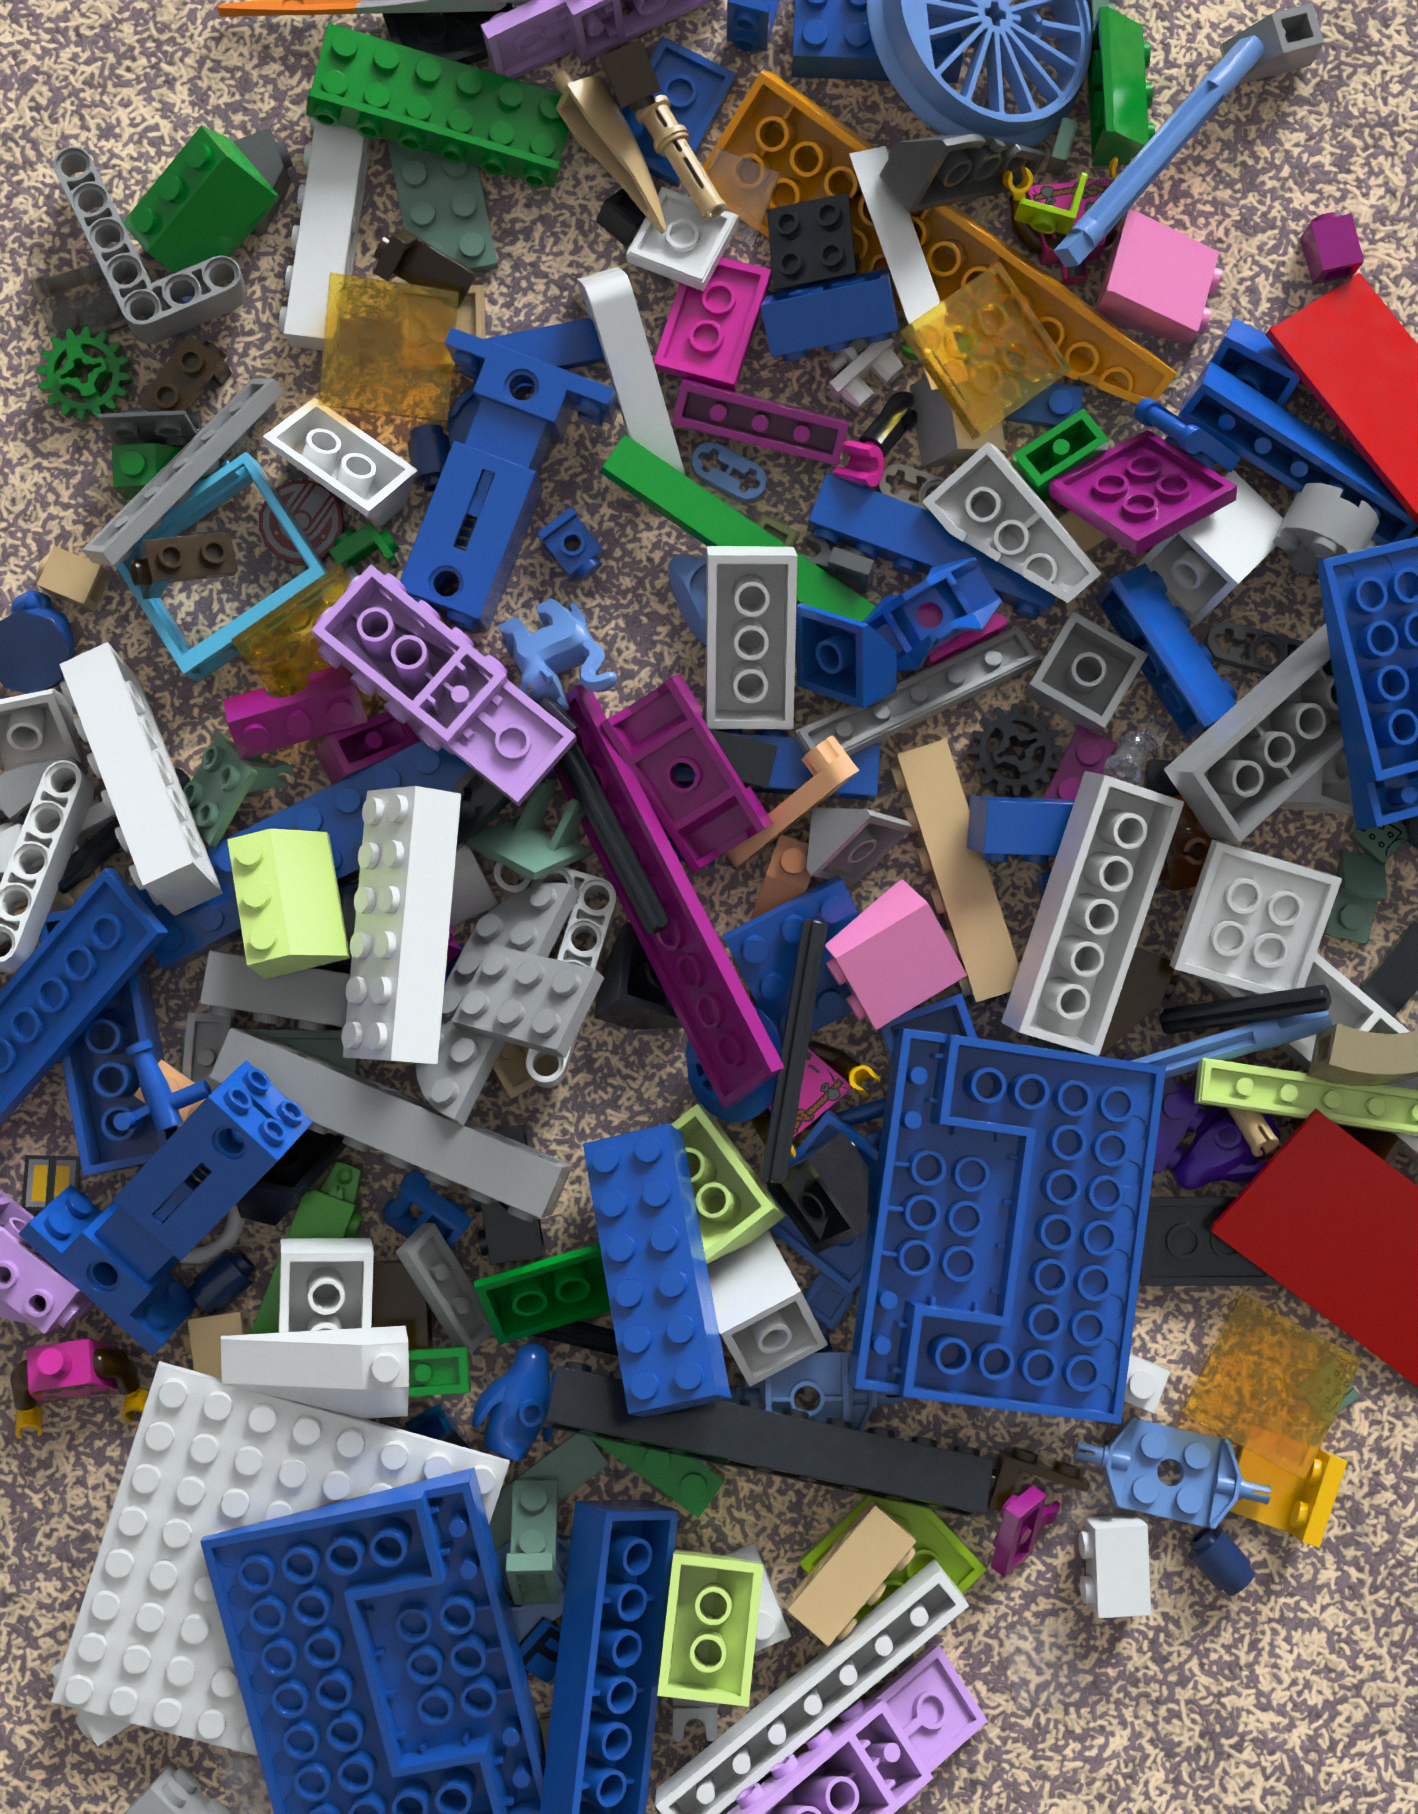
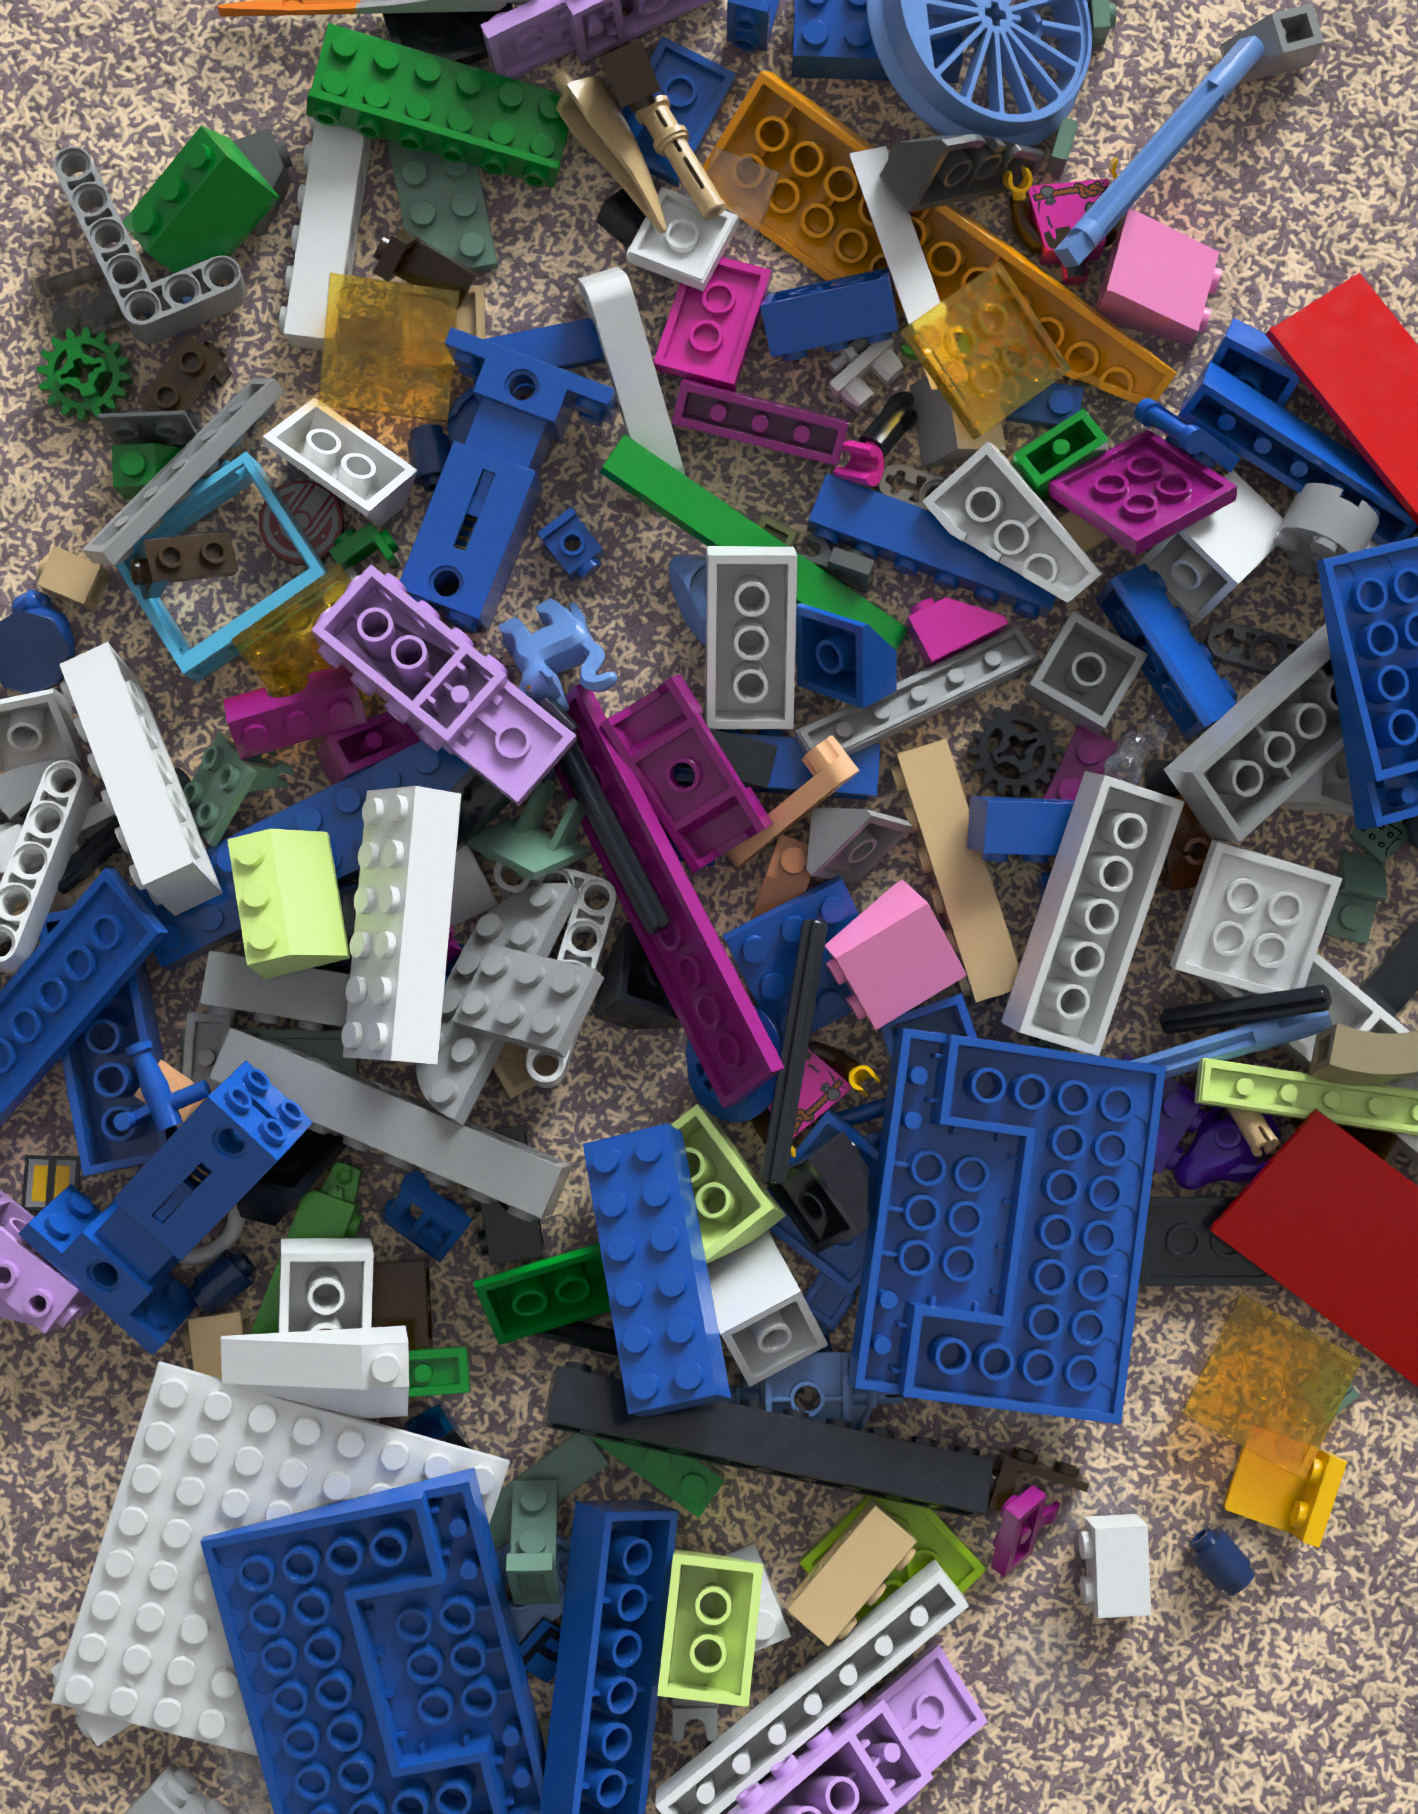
torso [10,1339,149,1439] -> none
light grey plate [396,1223,492,1355] -> none
blue animal [472,1342,554,1461] -> none
medium blue beam [691,442,767,504] -> none
black hinge [767,192,861,291] -> none
blue piece [862,556,1002,673] -> none
lime bracket [1014,172,1088,235] -> none
medium blue plate [1074,1417,1271,1529] -> none
dark brown slope [1078,947,1178,1057] -> none
green slope [1087,7,1155,166] -> none
white brick [1124,1354,1170,1414] -> none
magenta brick [1300,212,1364,285] -> none

